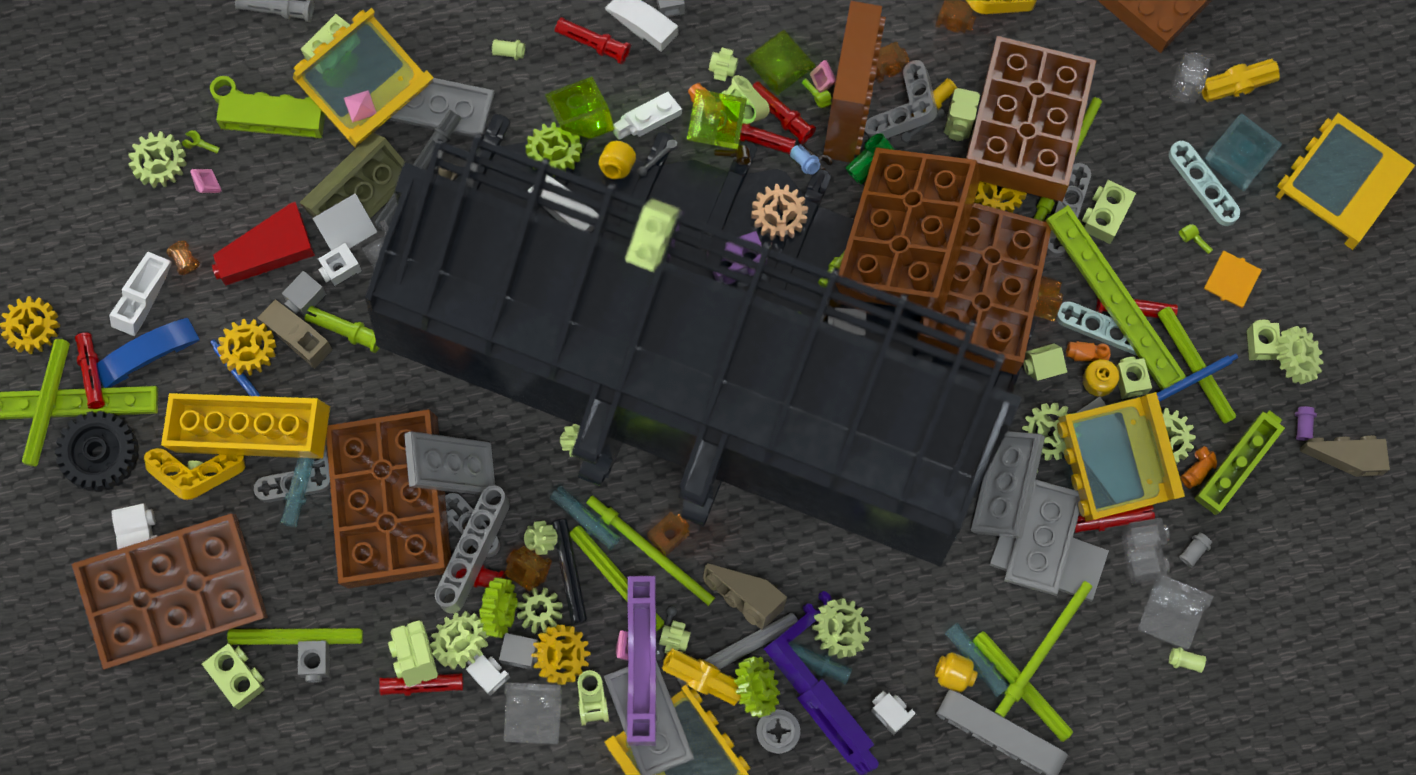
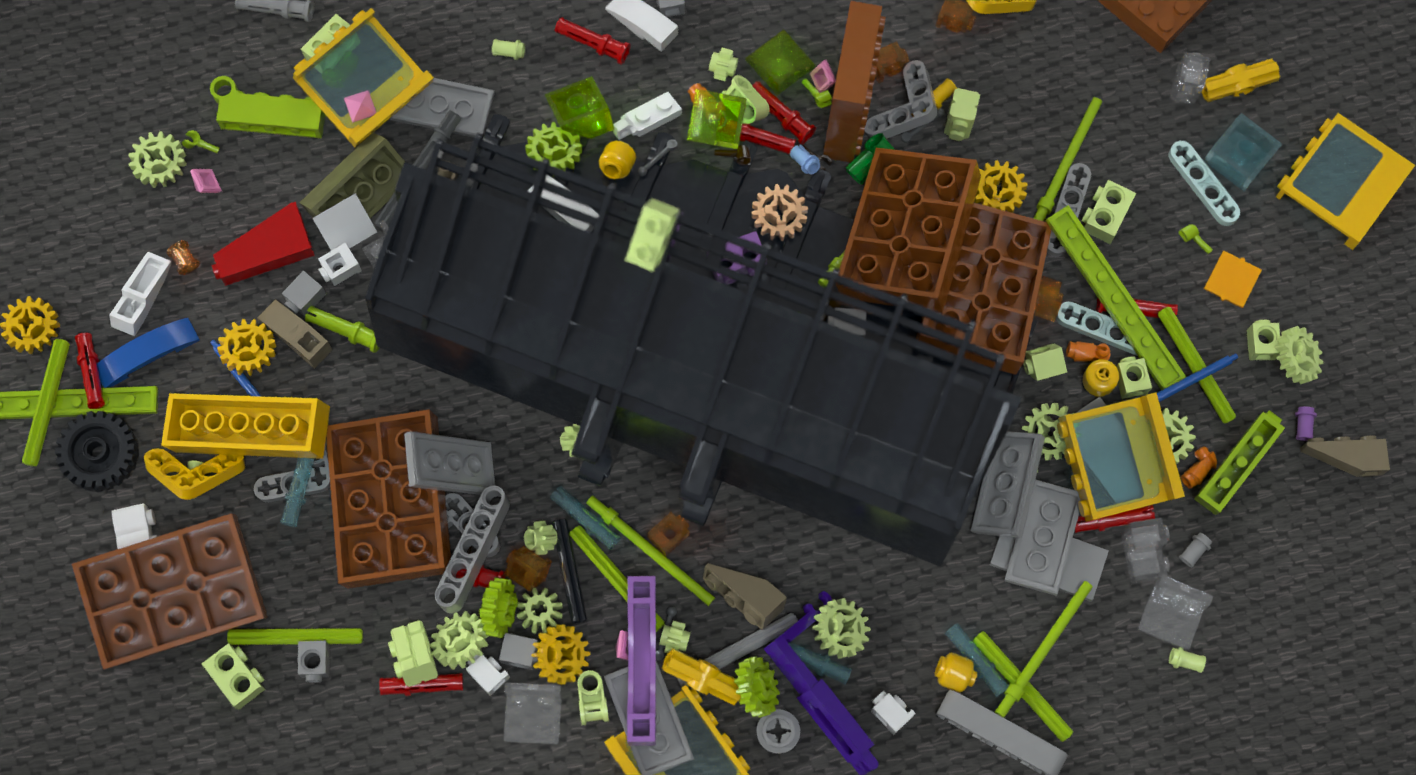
dark orange brick [966,36,1096,202] -> none

